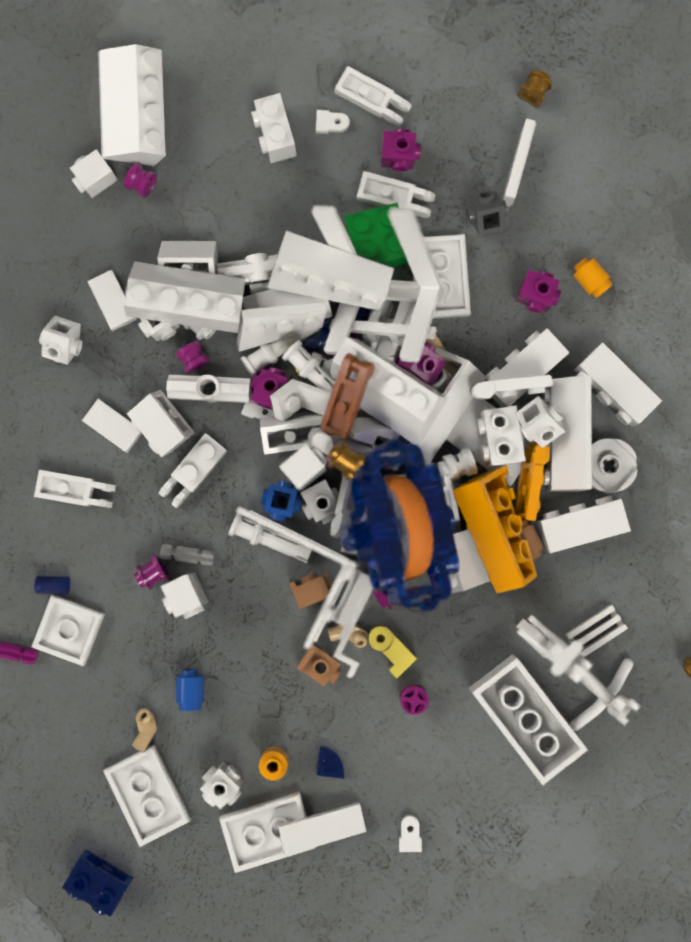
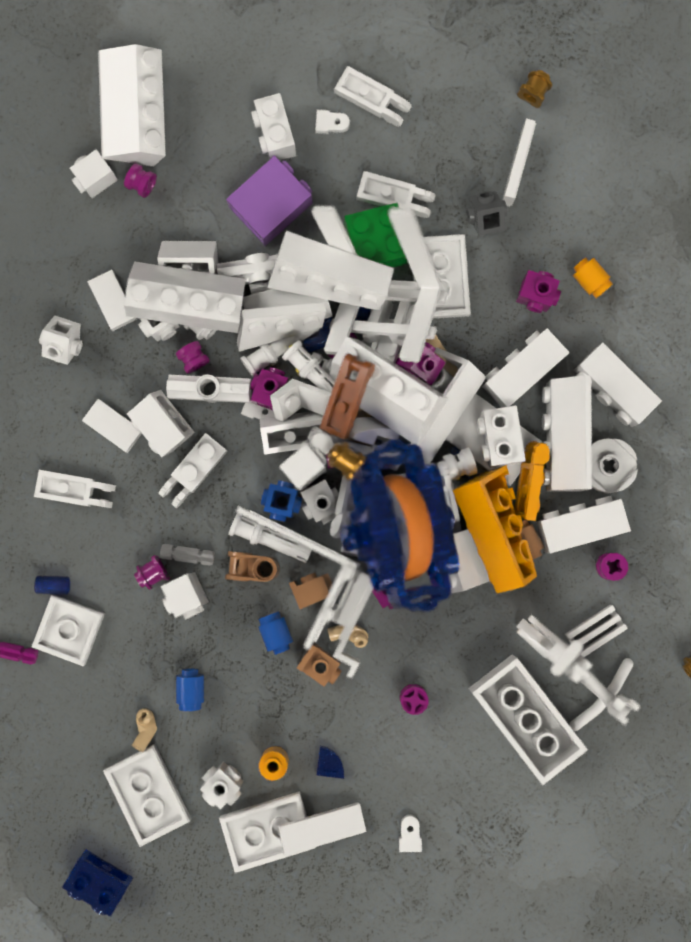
light yellow leg [368,625,417,678] -> none
magenta brick [381,129,421,172] -> none
white hinge [471,375,553,399] -> none
white brick [516,396,565,448] -> none
none -> medium nougat piece [225,551,280,582]
none -> medium lavender brick [226,155,312,246]
none -> blue brick [258,611,293,655]
none -> magenta wheel [596,553,628,581]

